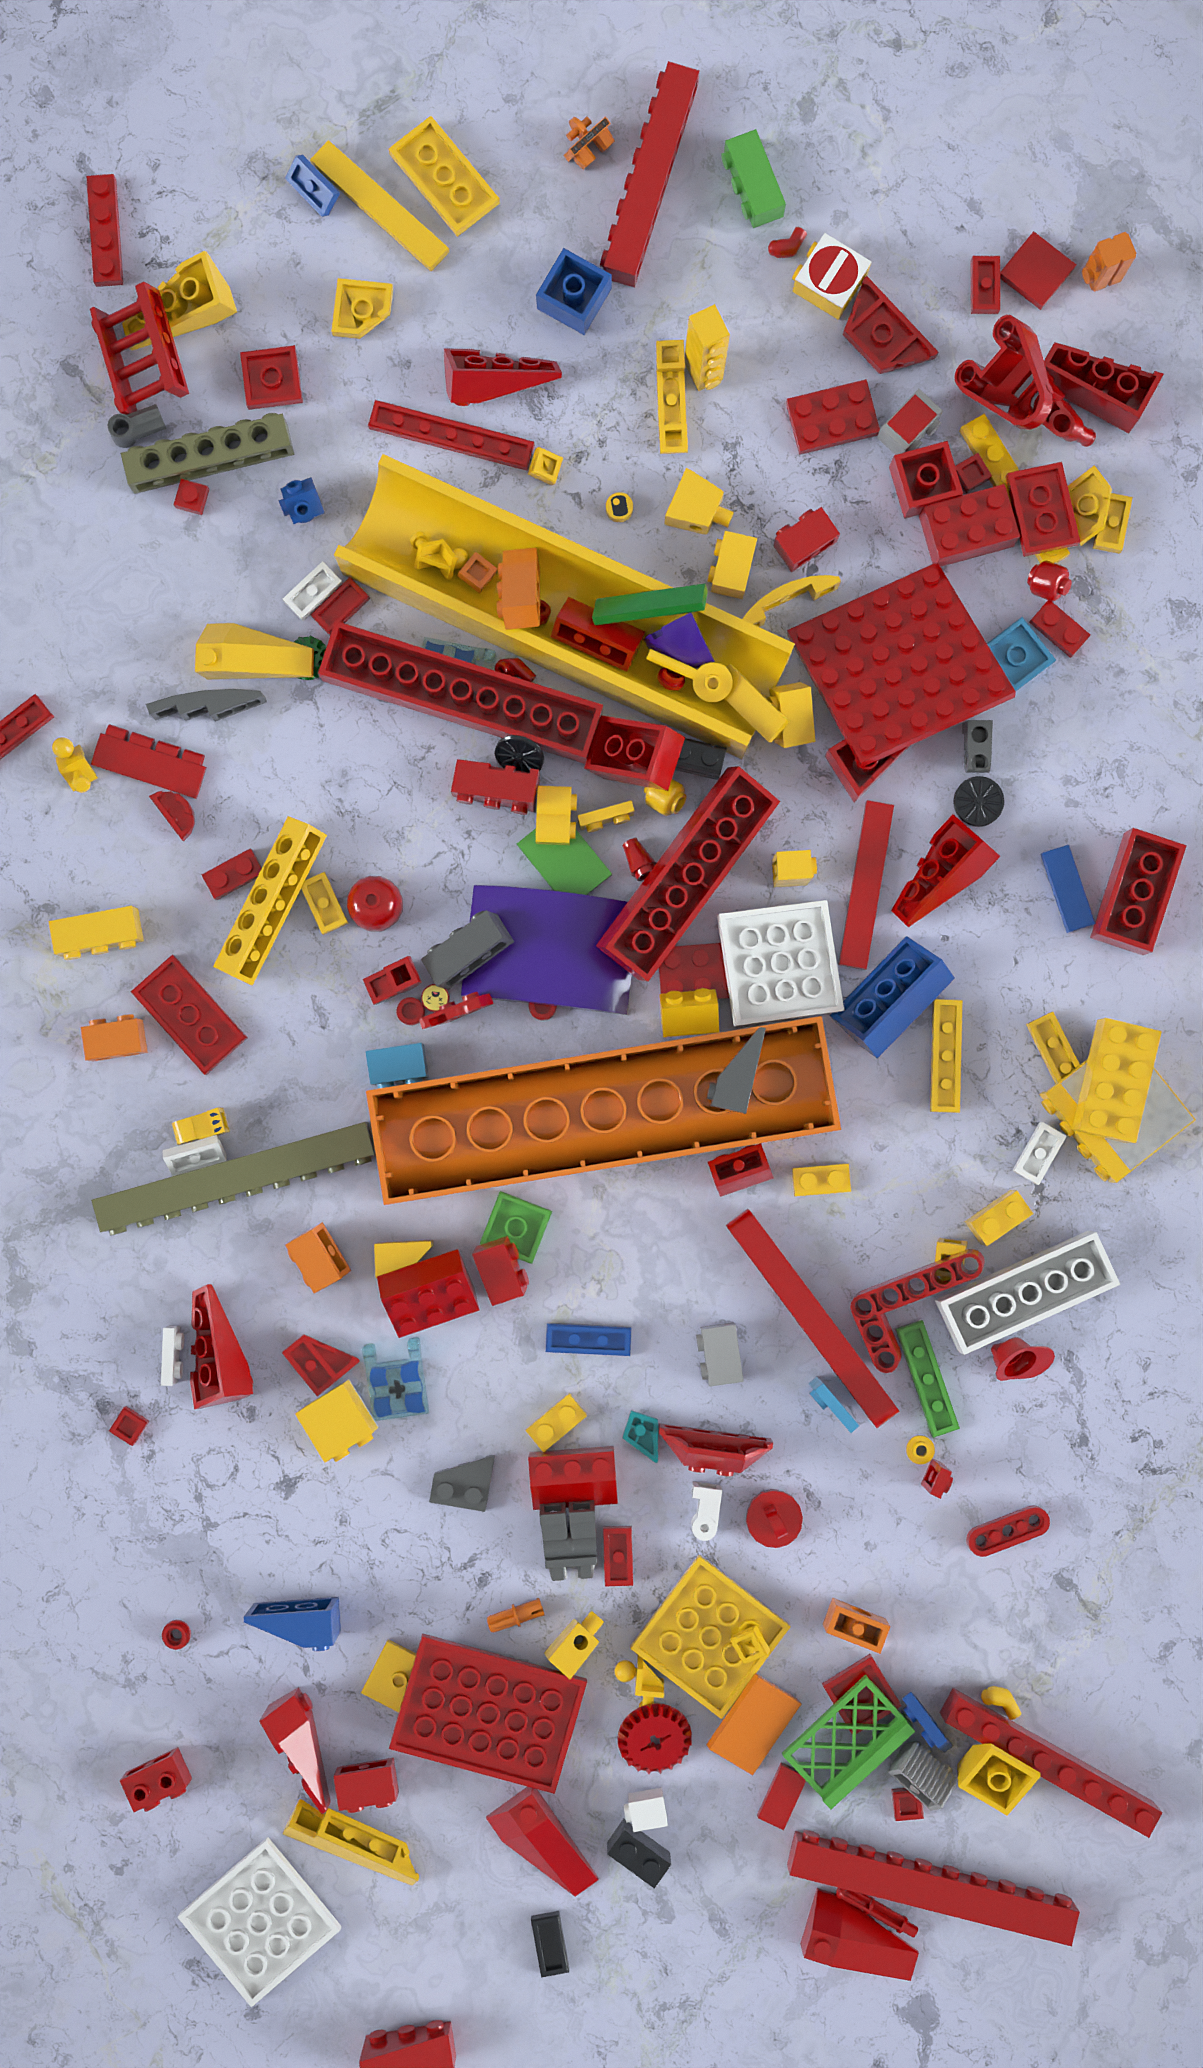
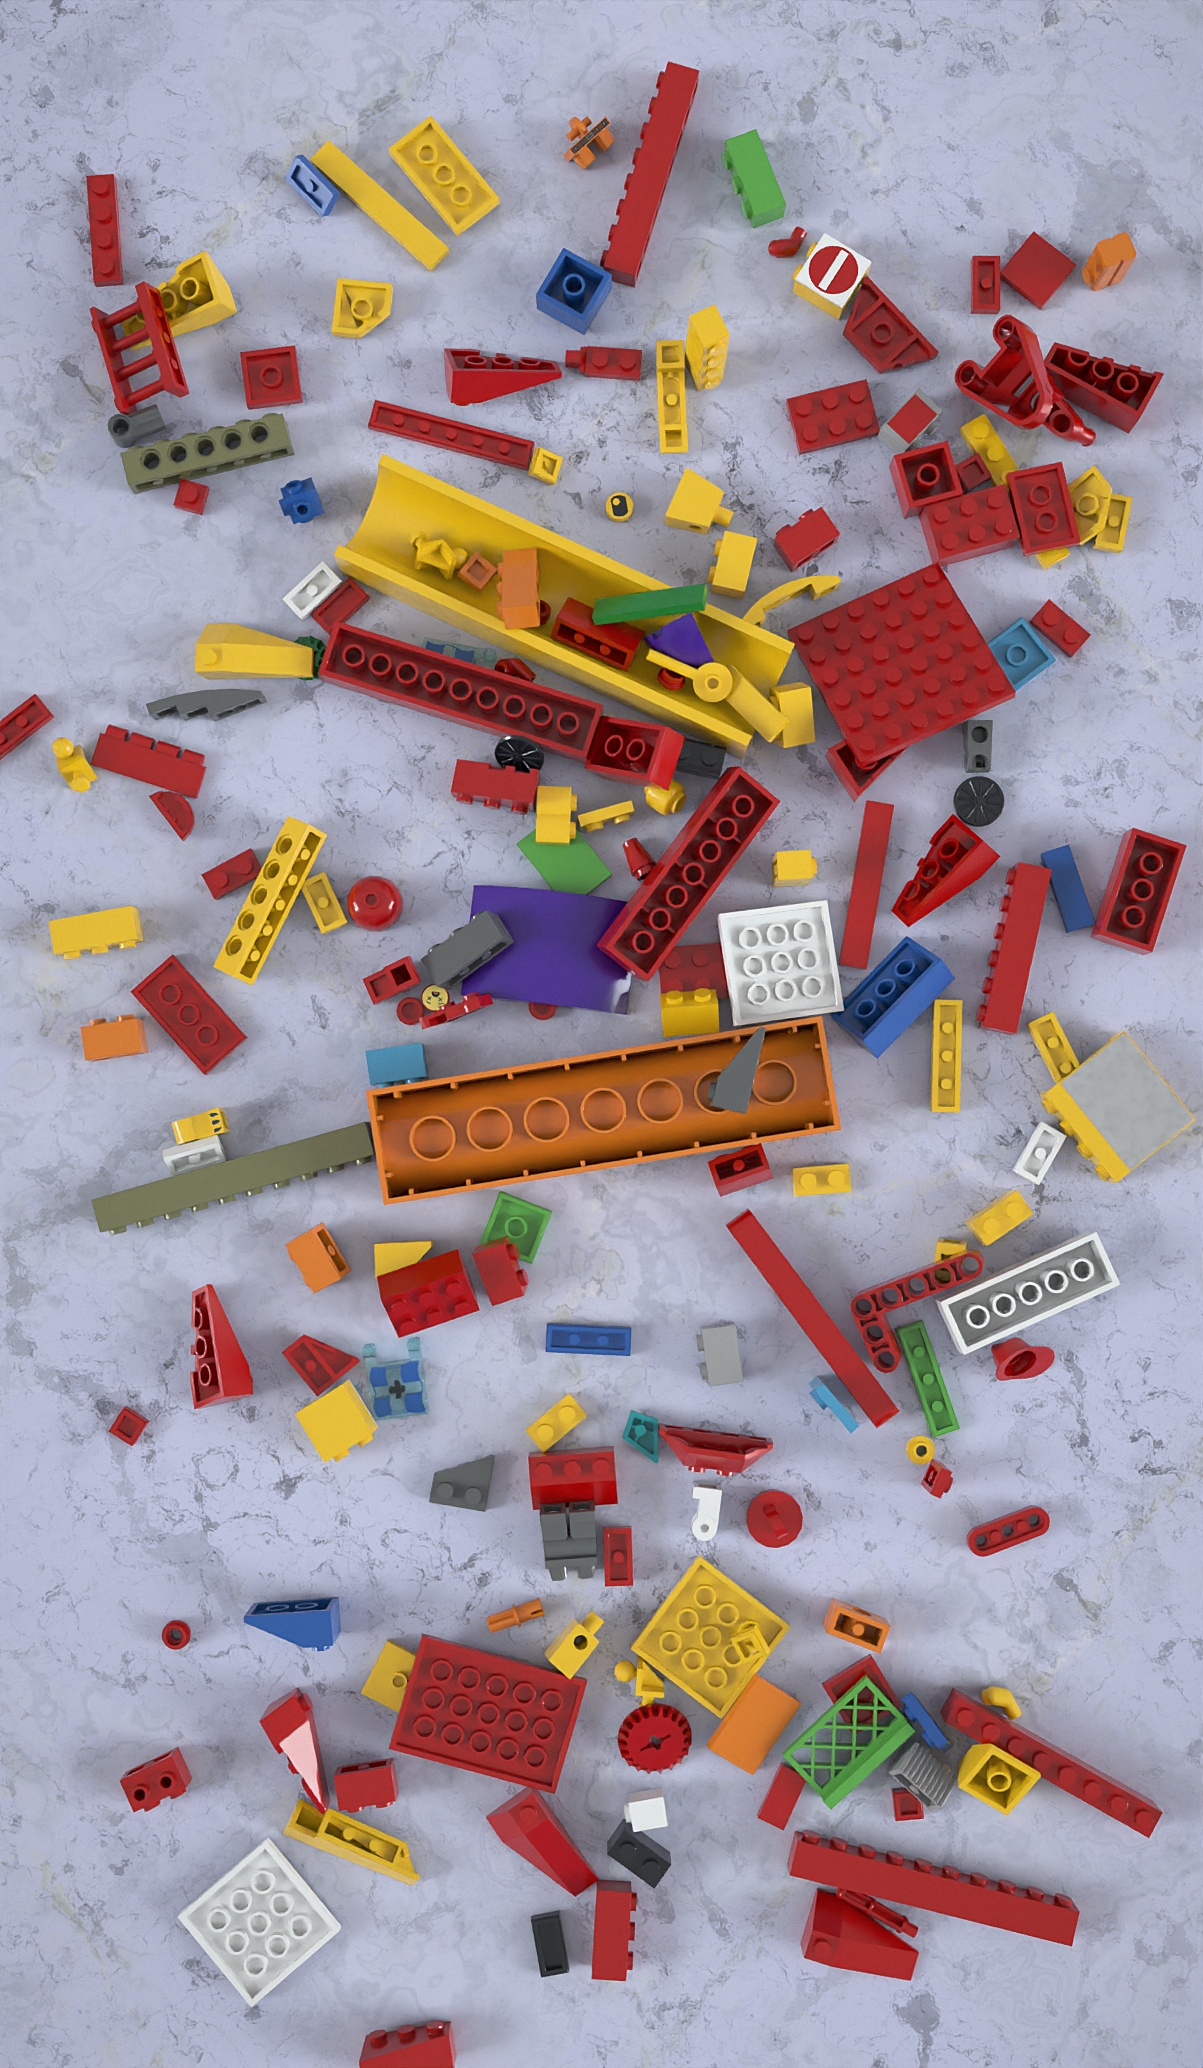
white plate [161,1325,184,1386] -> none
red head [1027,560,1072,602] -> none
yellow brick [1072,1018,1162,1143] -> none
none -> red hinge [565,346,642,381]
none -> red brick [592,1879,637,1981]
none -> red brick [976,862,1052,1035]

